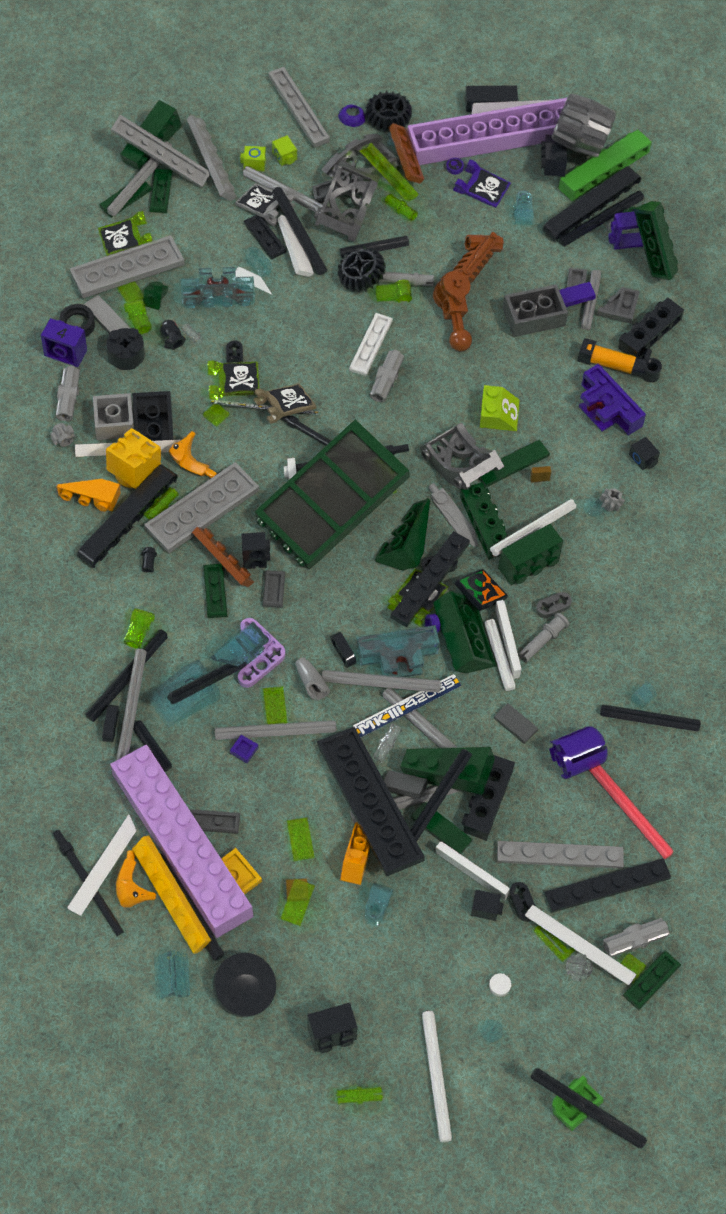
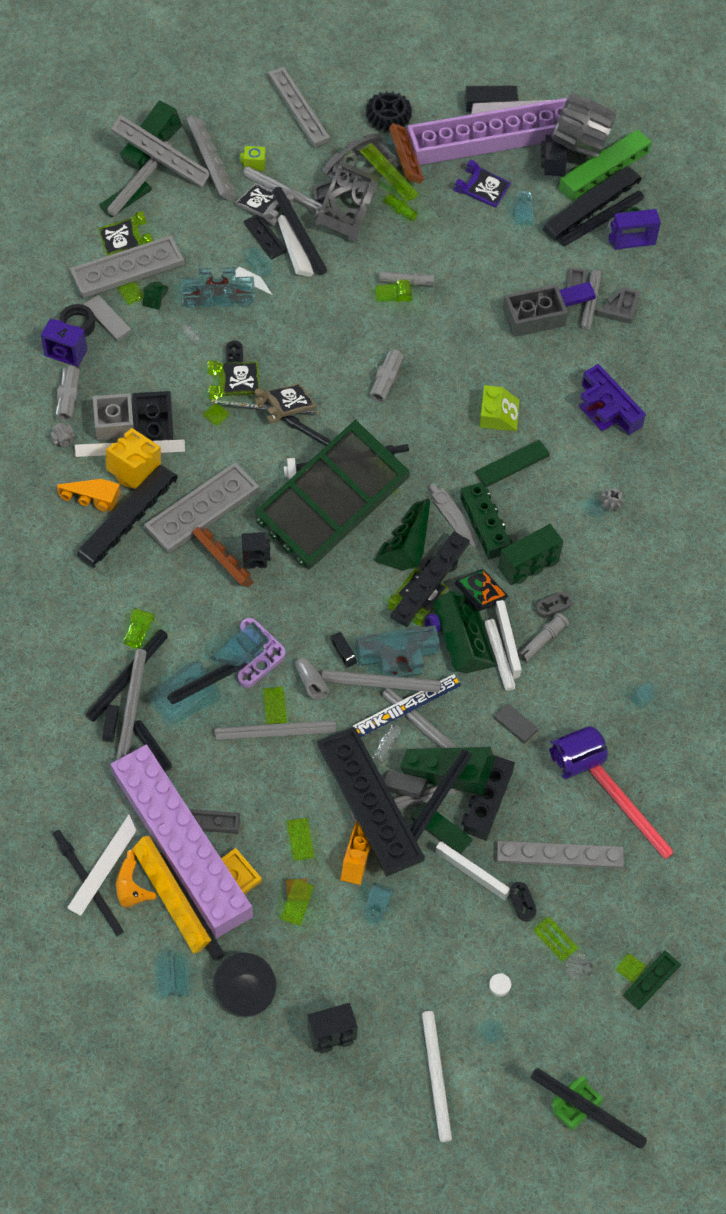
black brick [106,328,145,370] -> none
clear neon green piece [124,299,152,334] -> none
black pin [141,547,157,573] -> none
clear neon green pin [144,487,179,520] -> none
dark green tile [149,168,173,213] -> none
black animal [159,320,186,350] -> none
light orange animal [169,431,218,478] -> none
dark green tile [203,563,228,619] -> none
dark purple plate [230,735,259,763] -> none
dark grey tile [263,570,285,608] -> none
lime brick [272,135,297,166] -> none
clear neon green pin [336,1086,383,1105] -> none
black gear [337,247,386,293] -> none
dark purple piece [338,104,366,127] -> none
black axle [340,236,409,258] -> none
white tile [349,313,393,376] -> none
flat silver fence [420,423,504,489] -> none
dark orange piece [433,232,504,352] -> none
dark purple tile [446,158,464,175] -> none
black brick [471,890,504,921] -> none
white axle [490,499,576,556] -> none
white sticker [525,905,636,985] -> none
pearl gold tile [530,466,551,483] -> none
black plate [545,858,671,913] -> none
piece [577,338,662,383] -> none
black axle [600,704,701,731] -> none
light grey piece [603,918,669,958] -> none
black brick [618,297,684,357] -> none
black brick [629,437,660,470] -> none
dark green slope [633,201,678,280] -> none

